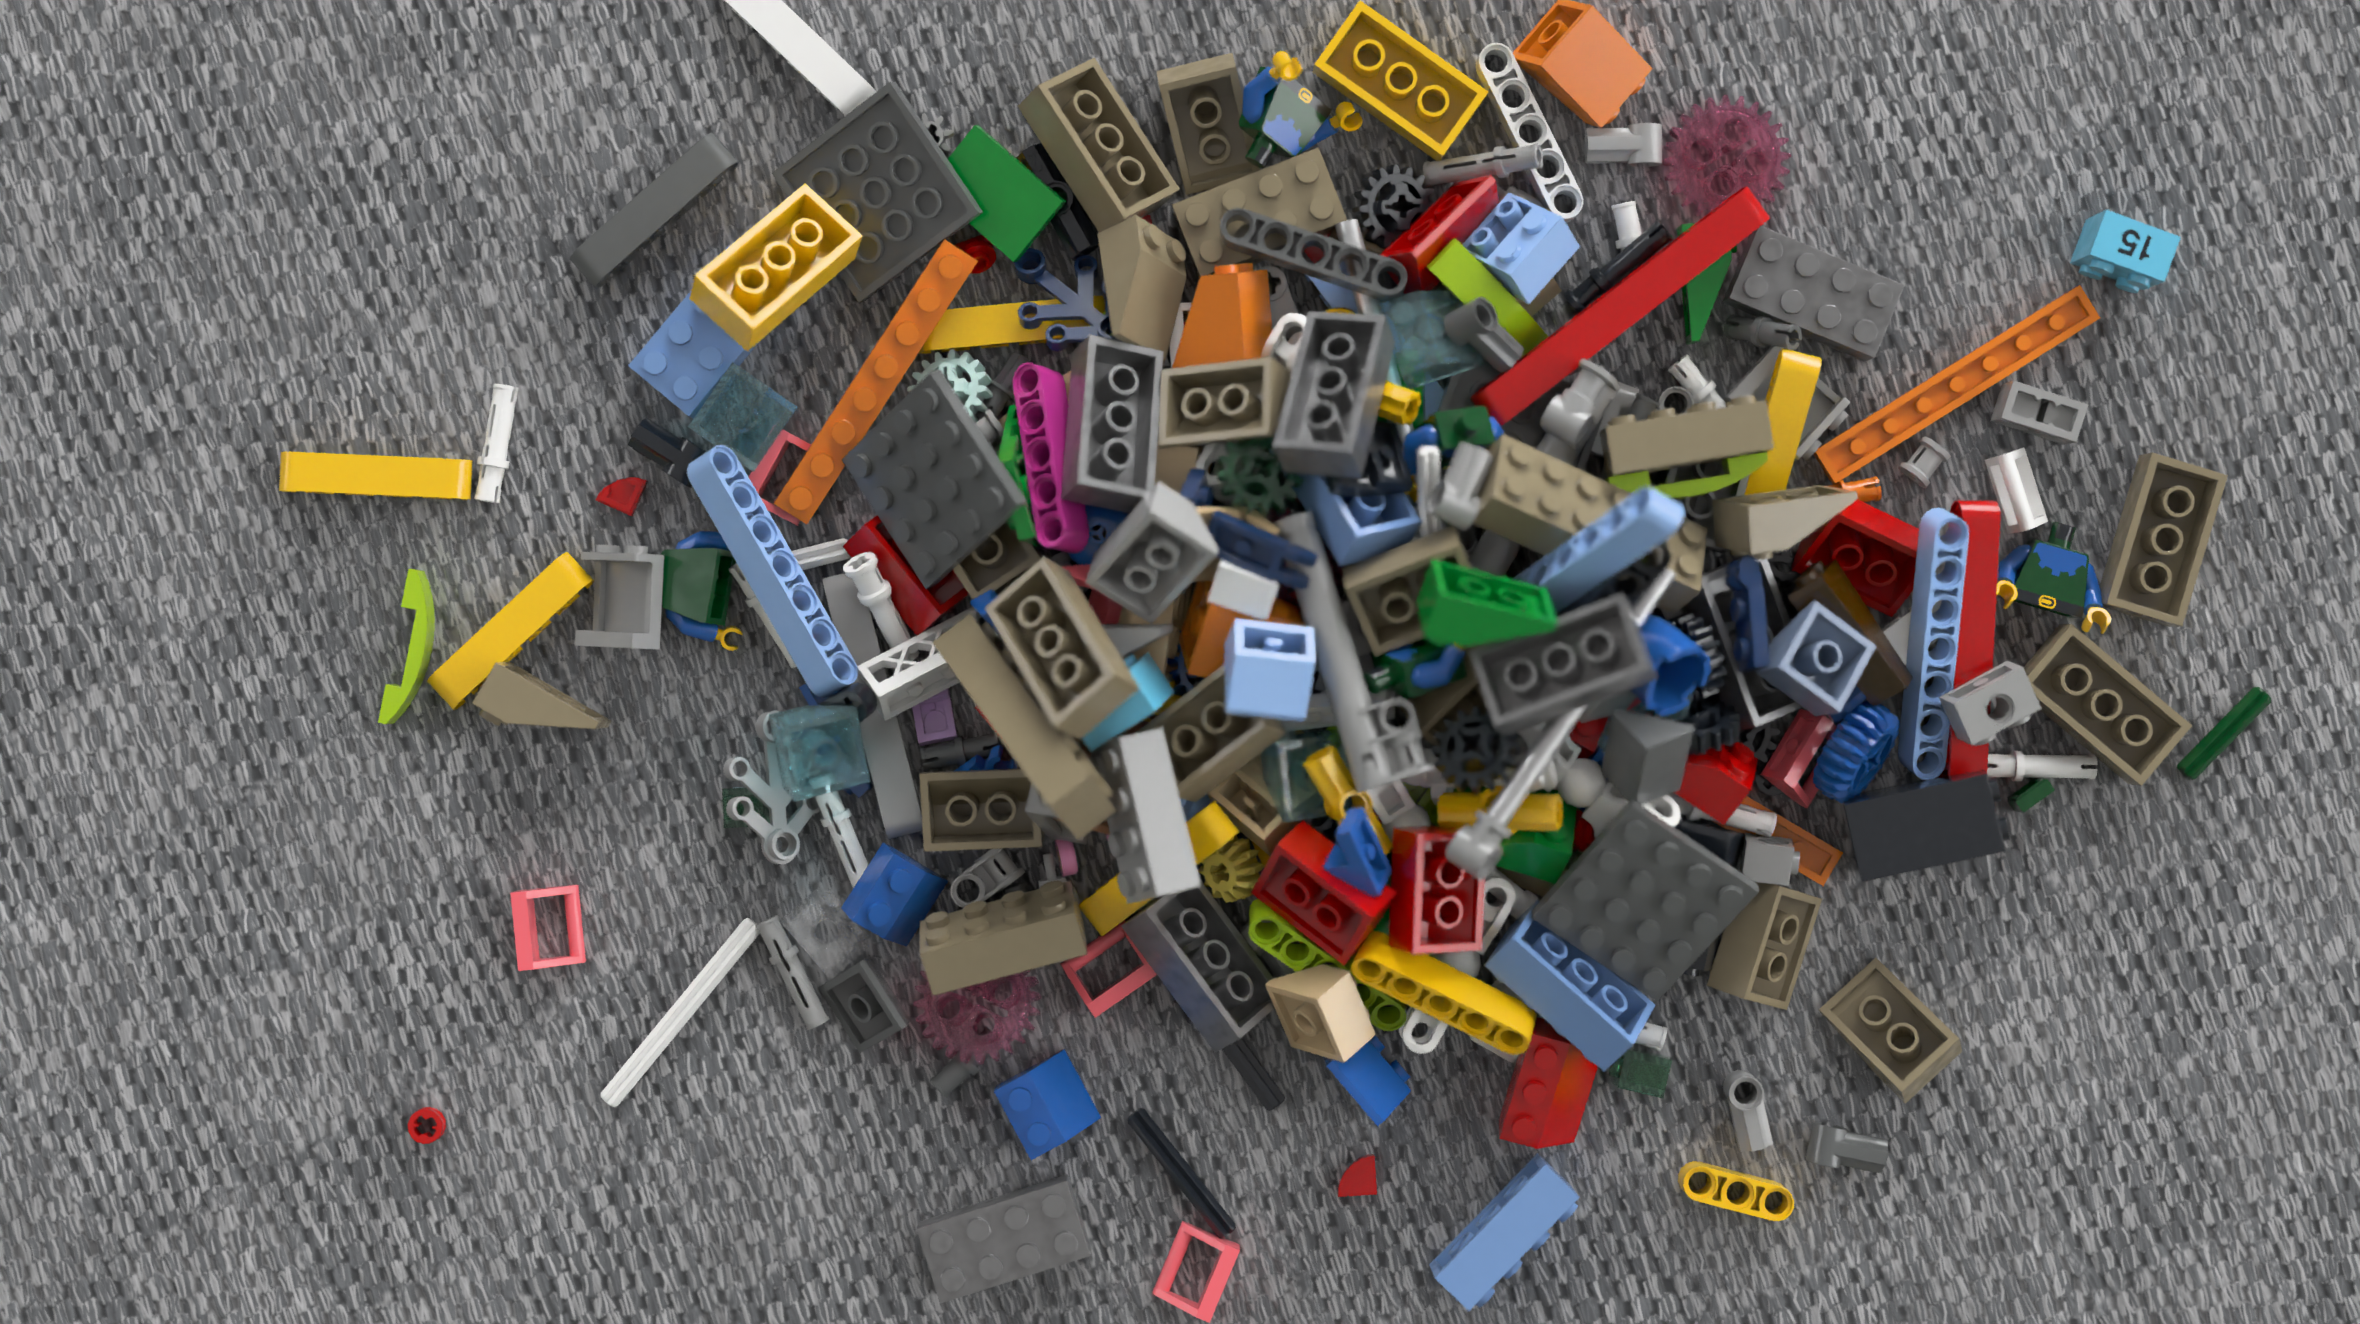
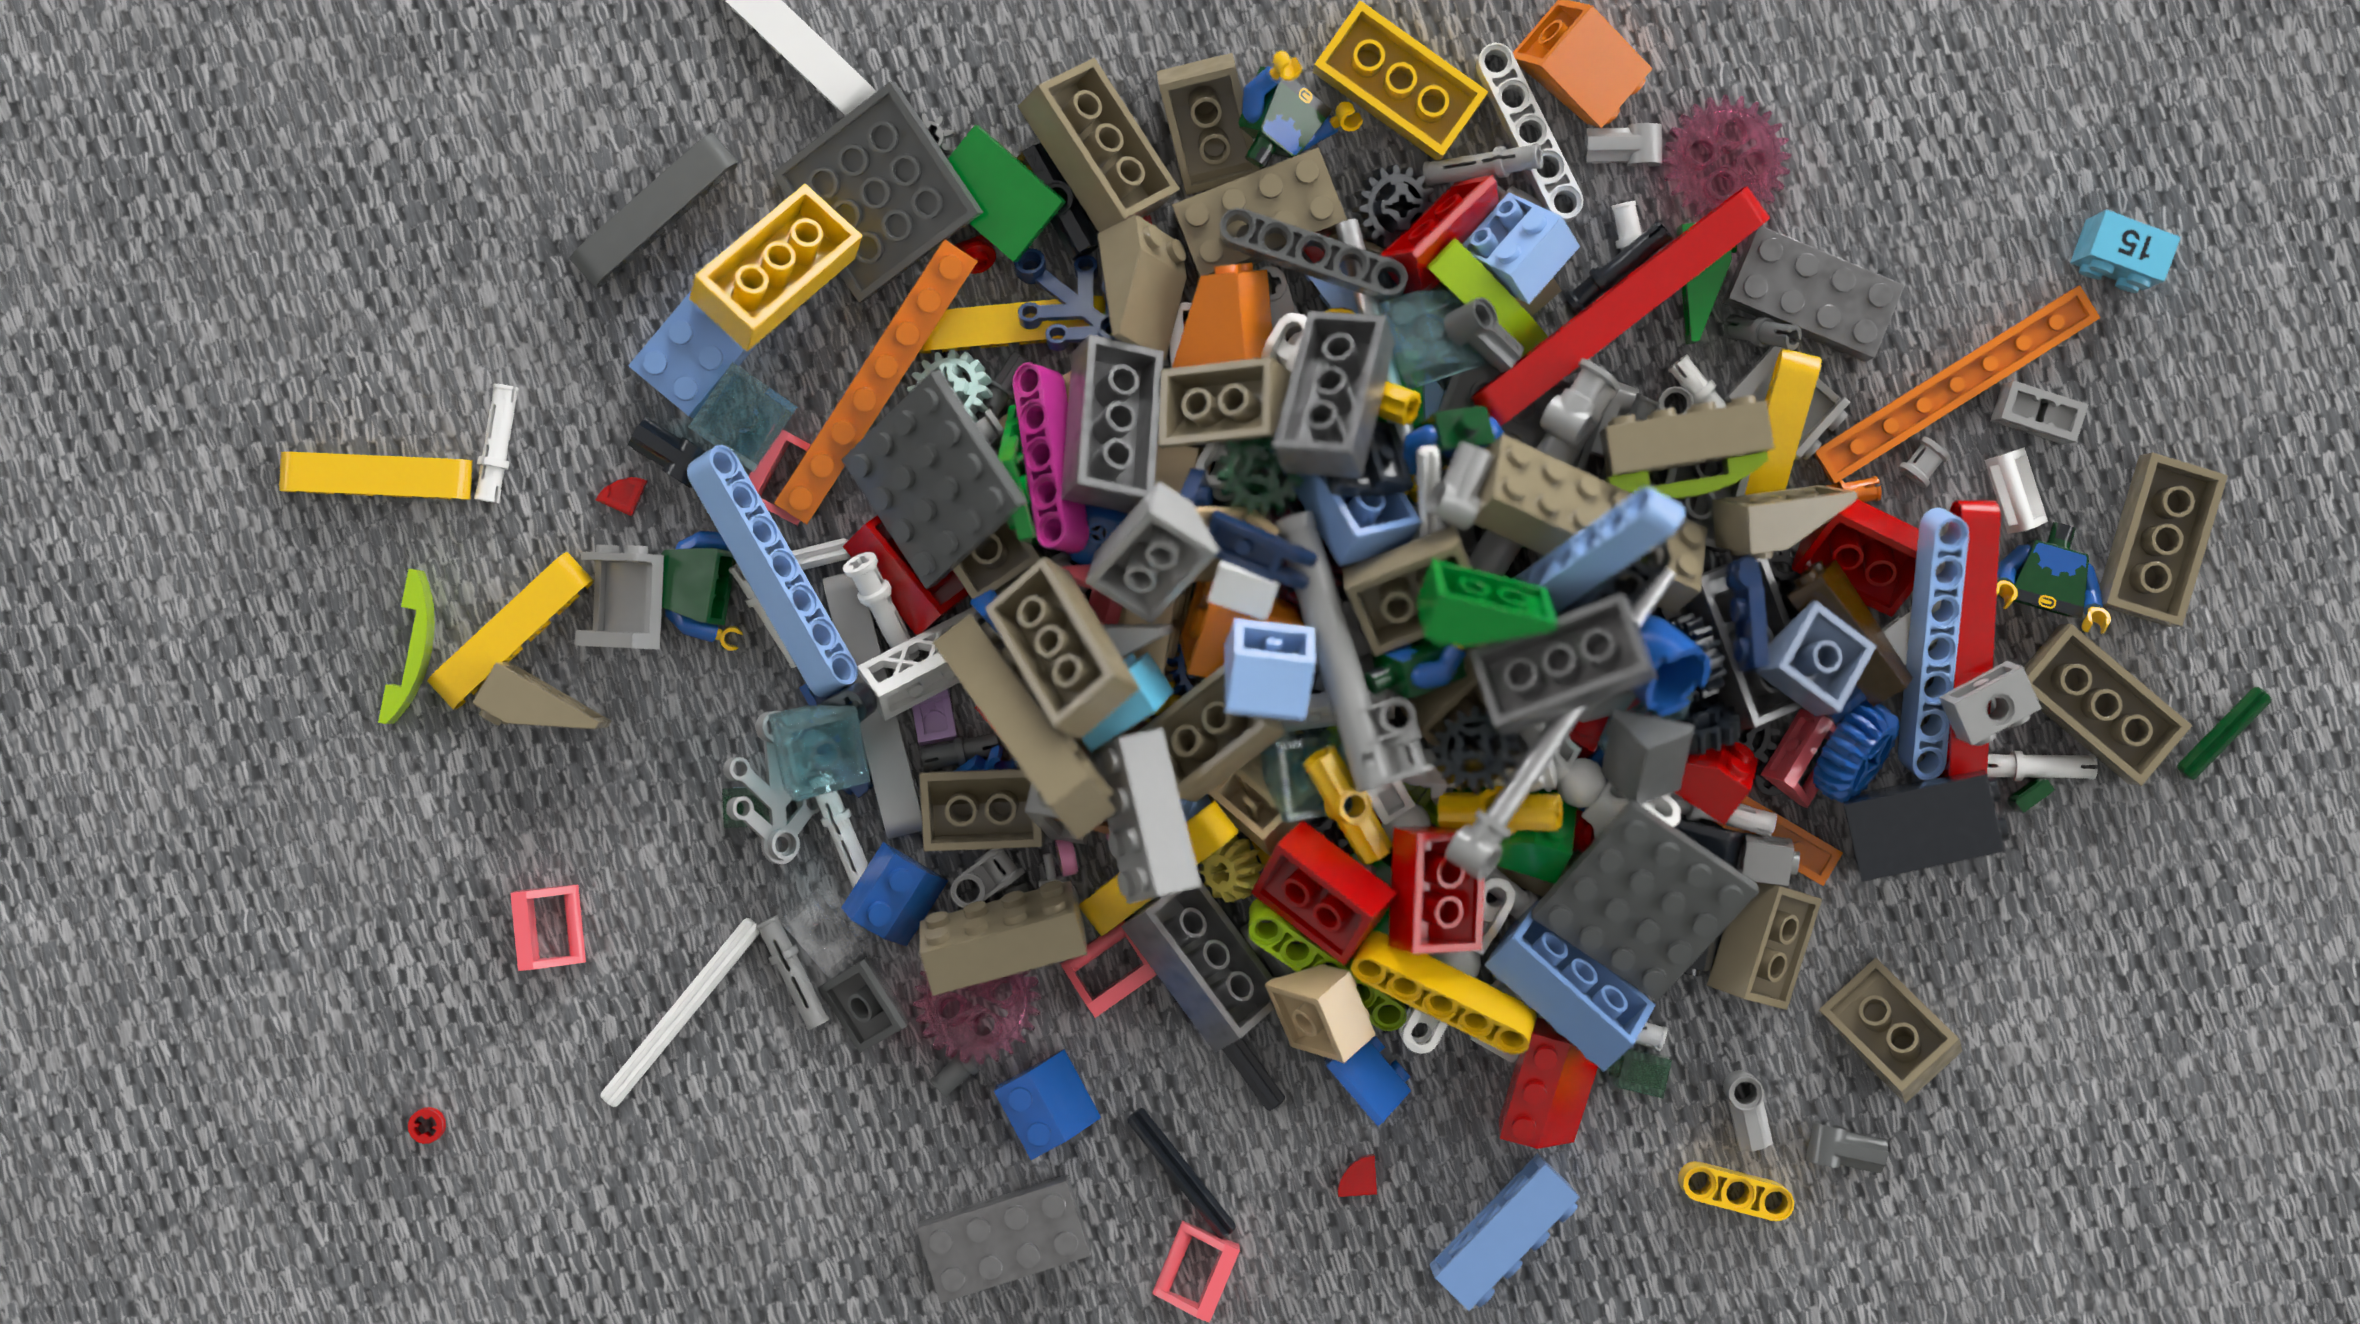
blue slope [1324,807,1392,896] -> none

